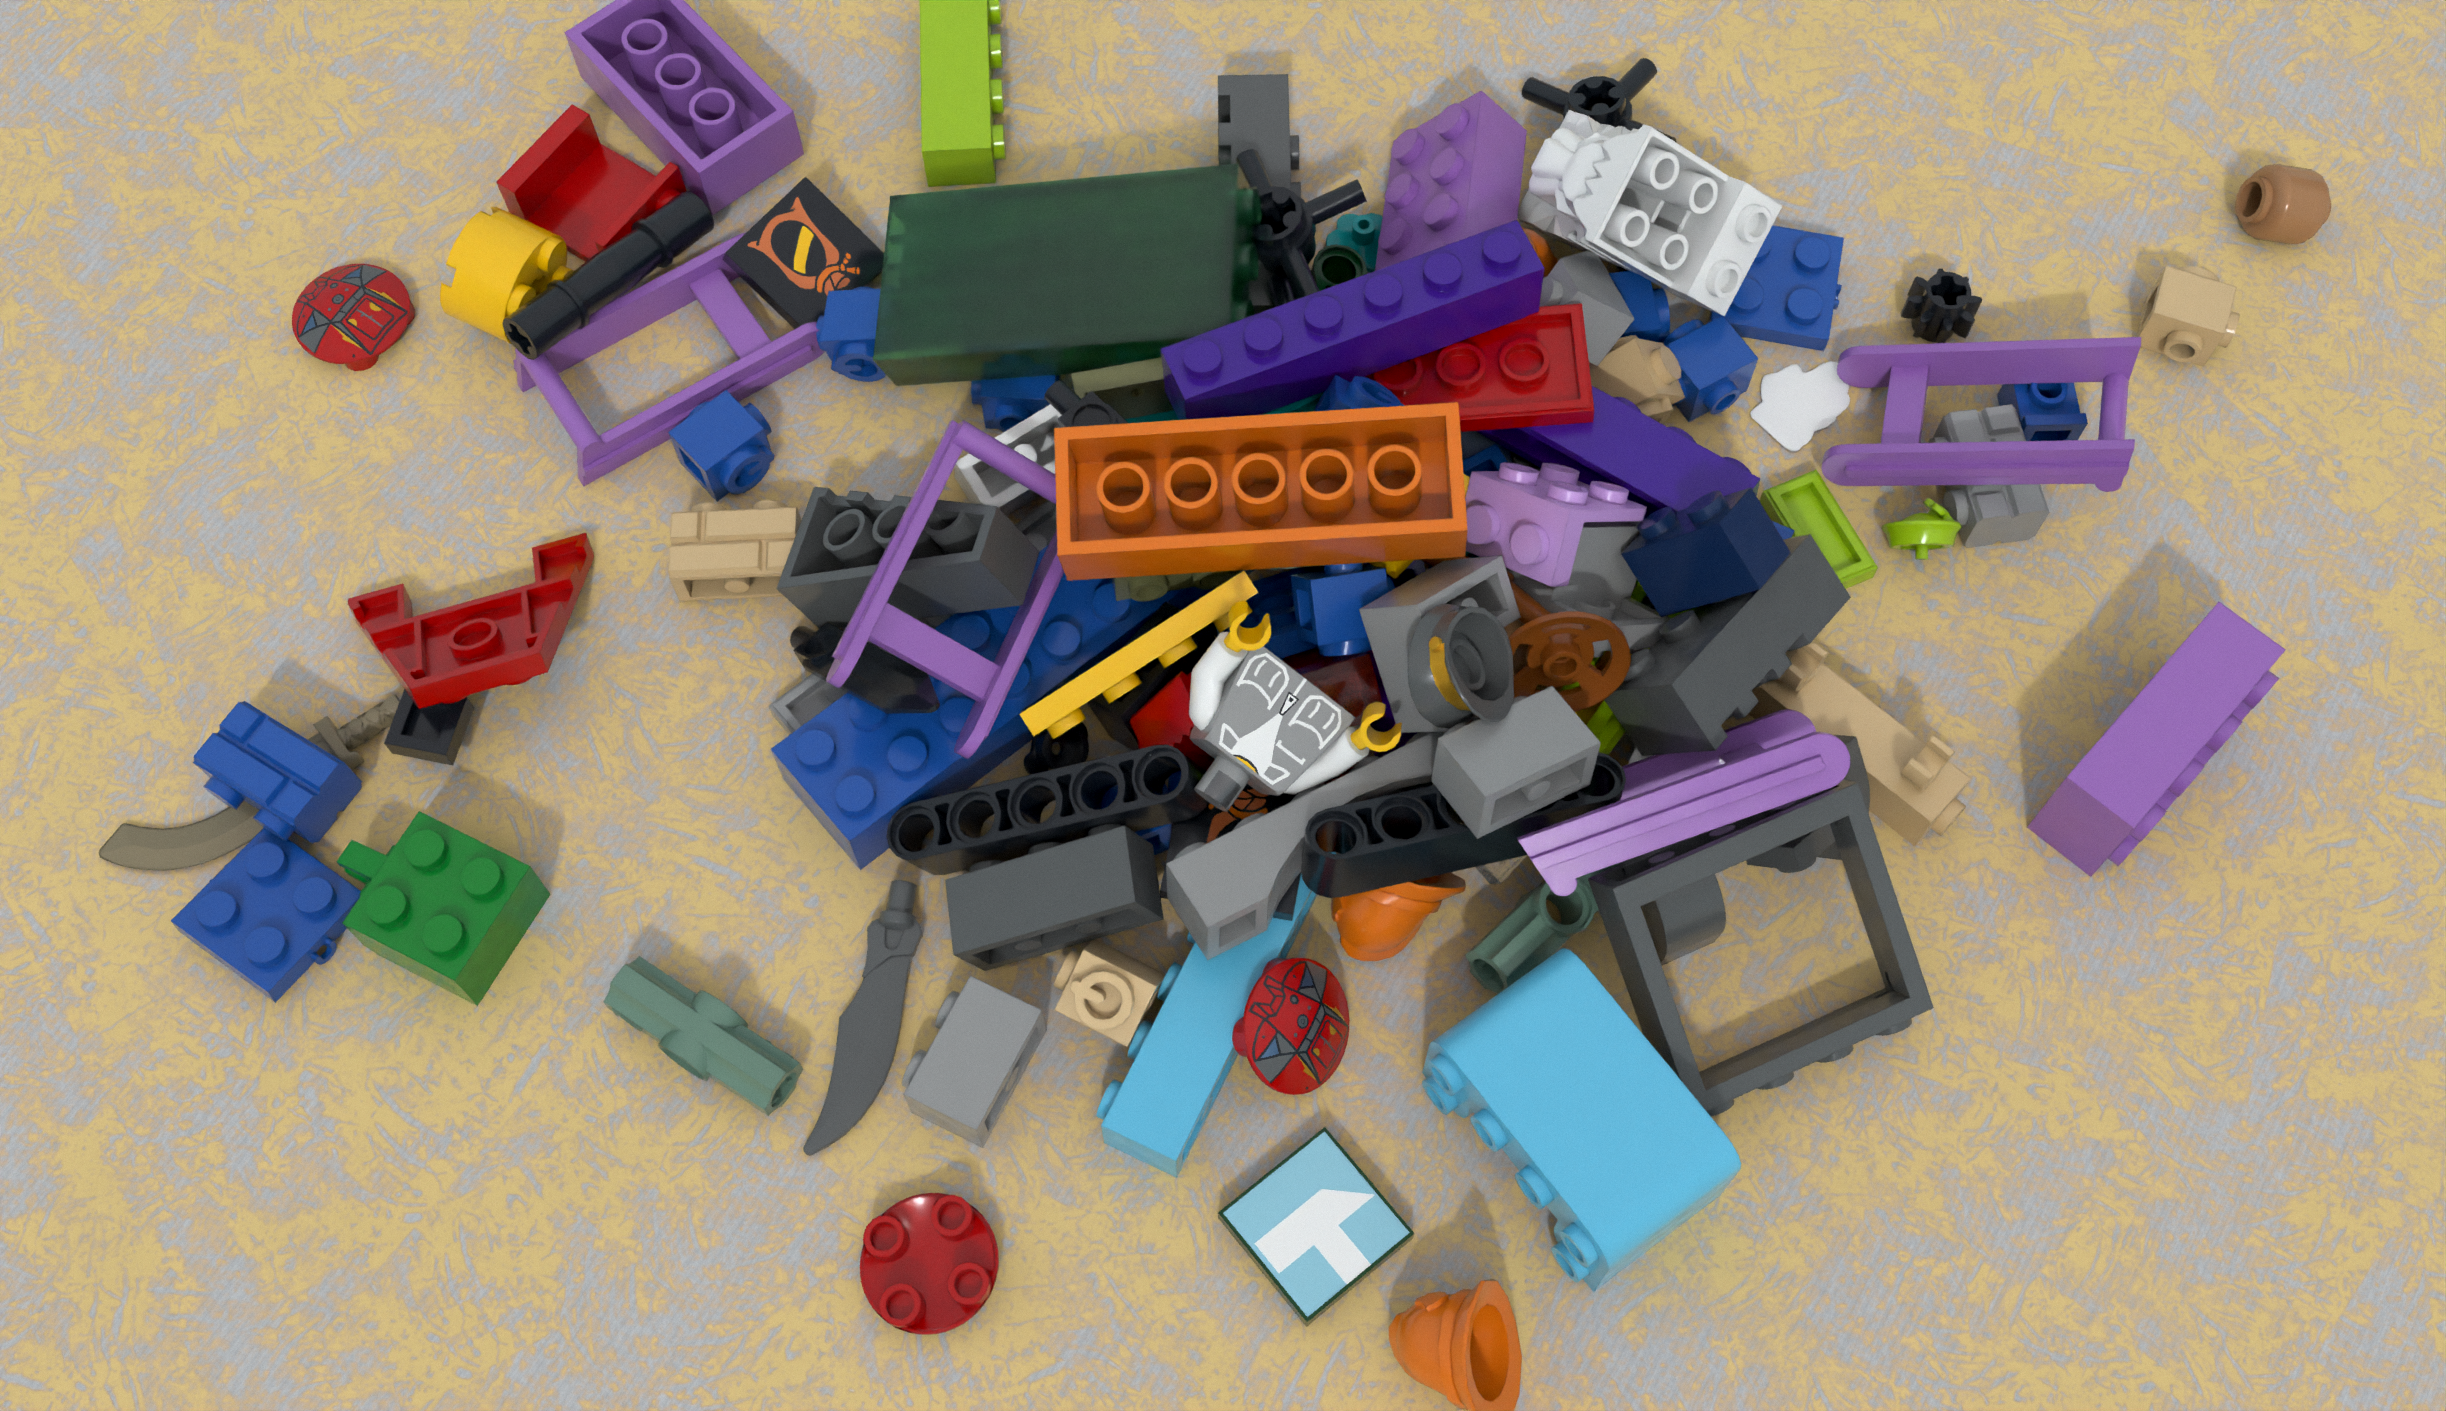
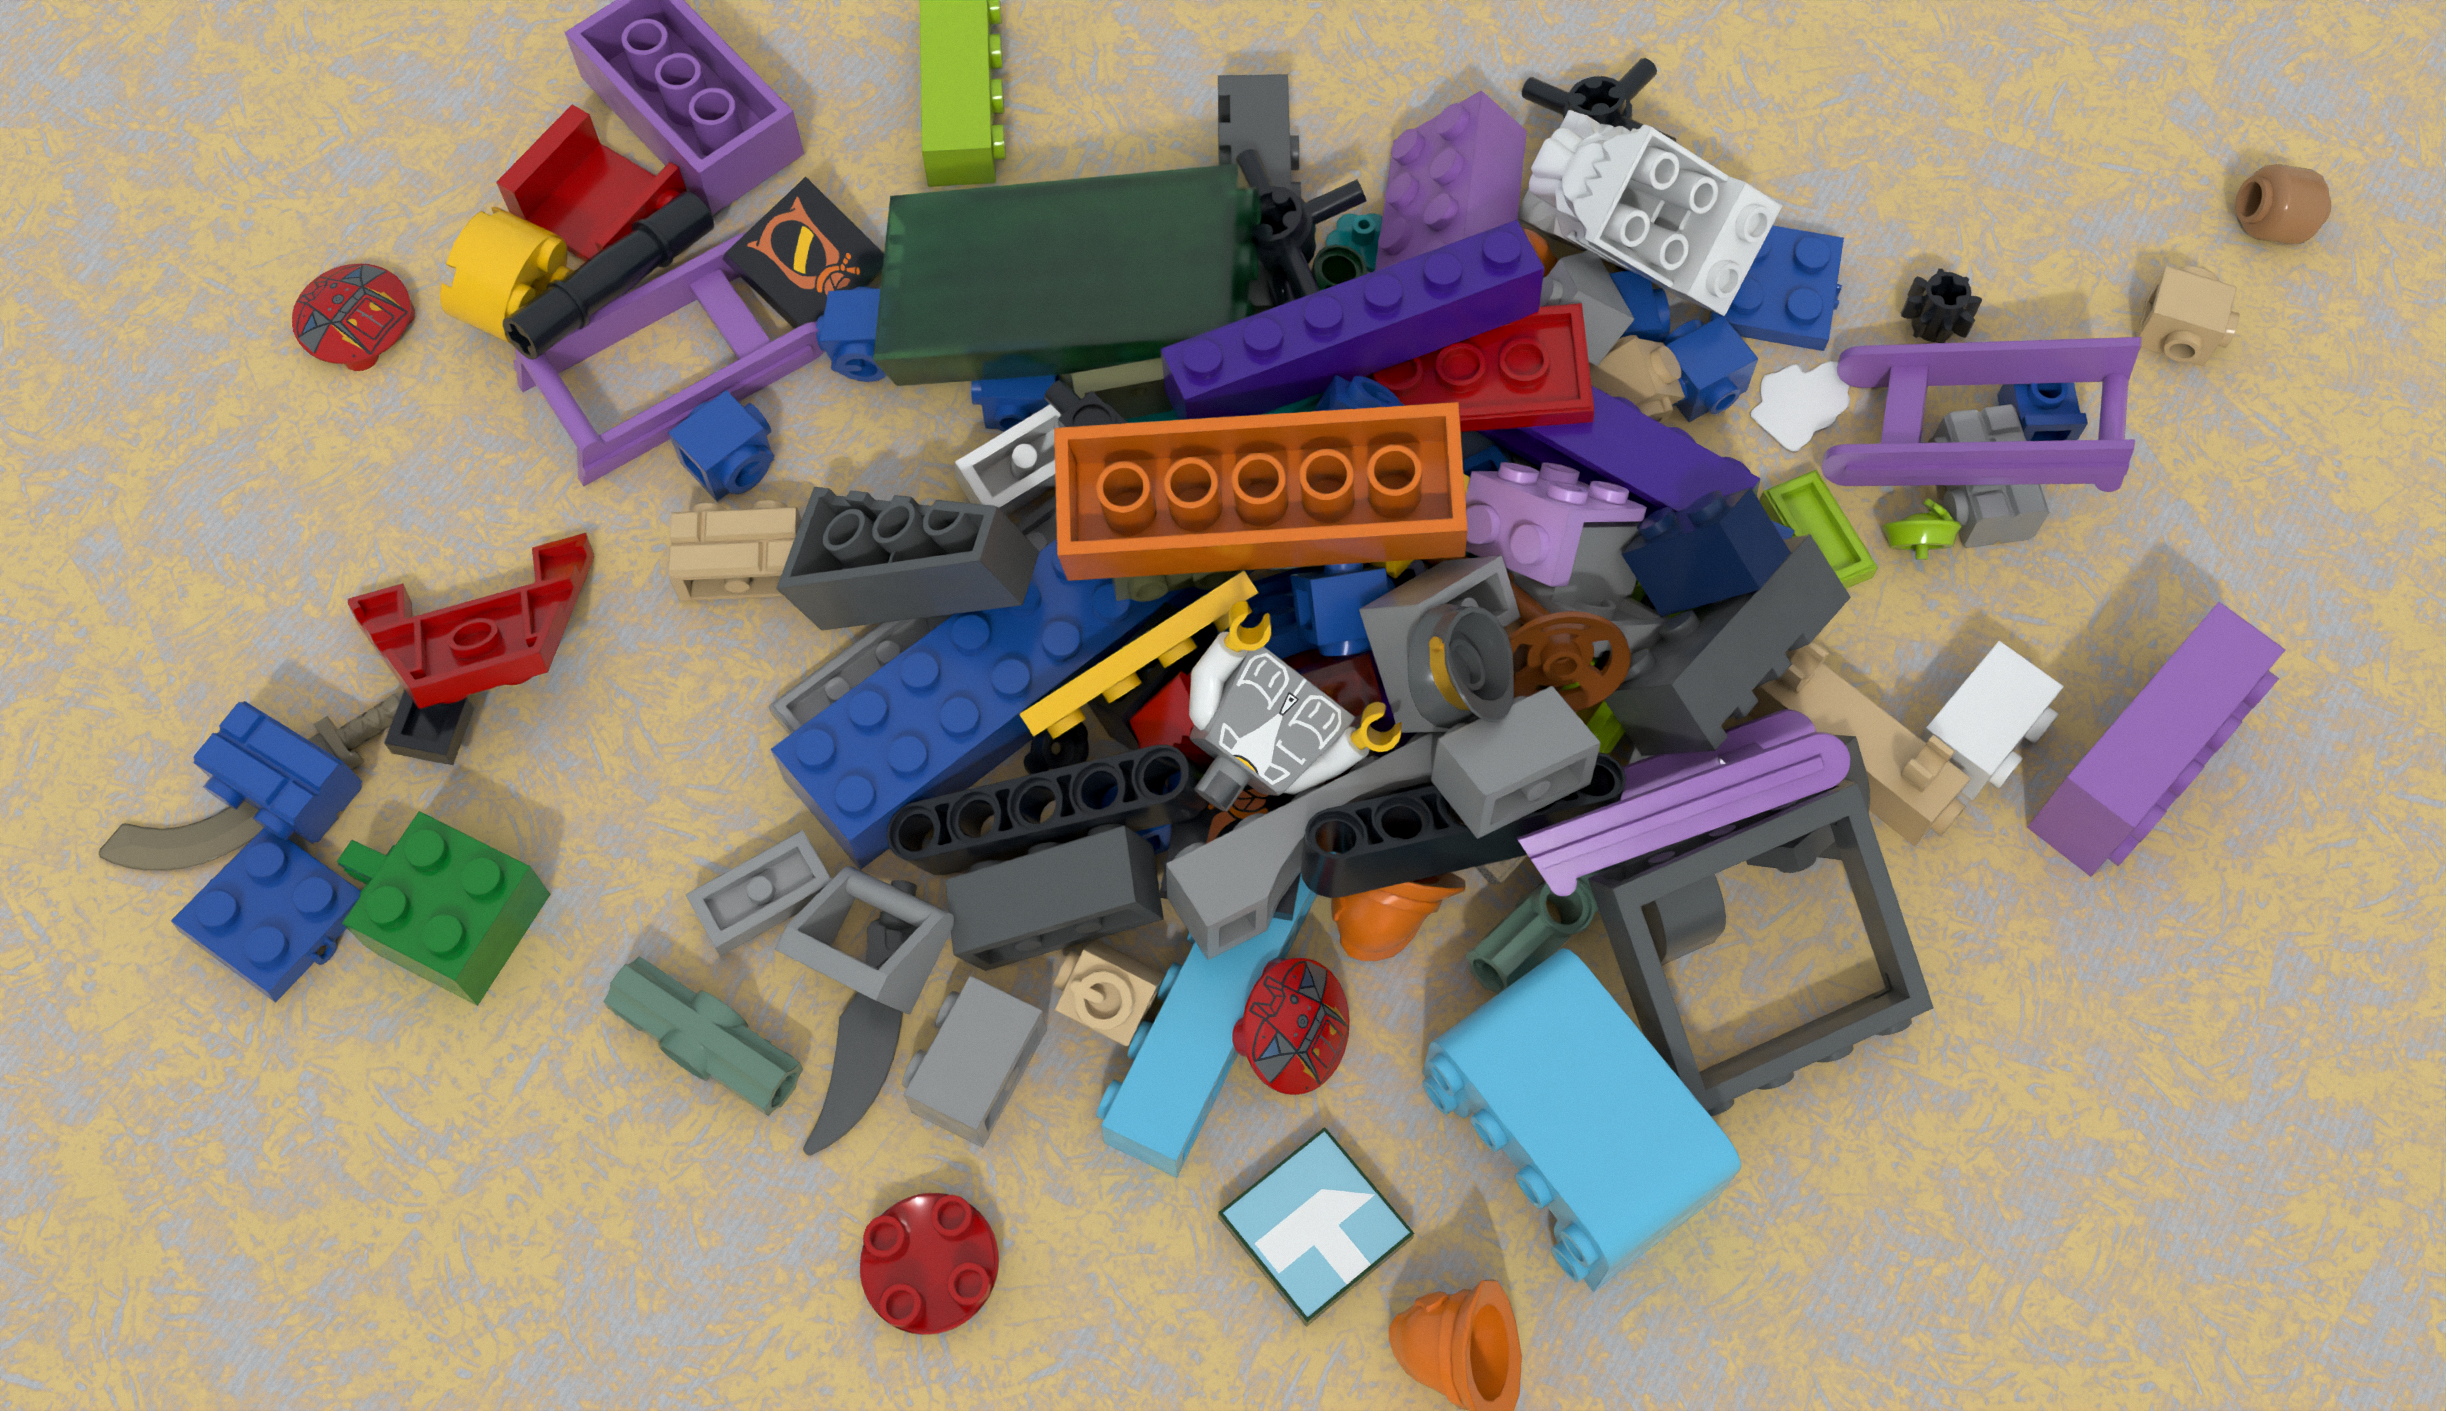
black piece [790,623,940,714] -> none
medium lavender piece [826,420,1064,759] -> none
none -> light grey plate [685,830,832,957]
none -> light grey tile [774,866,954,1015]
none -> white brick [1920,641,2064,800]

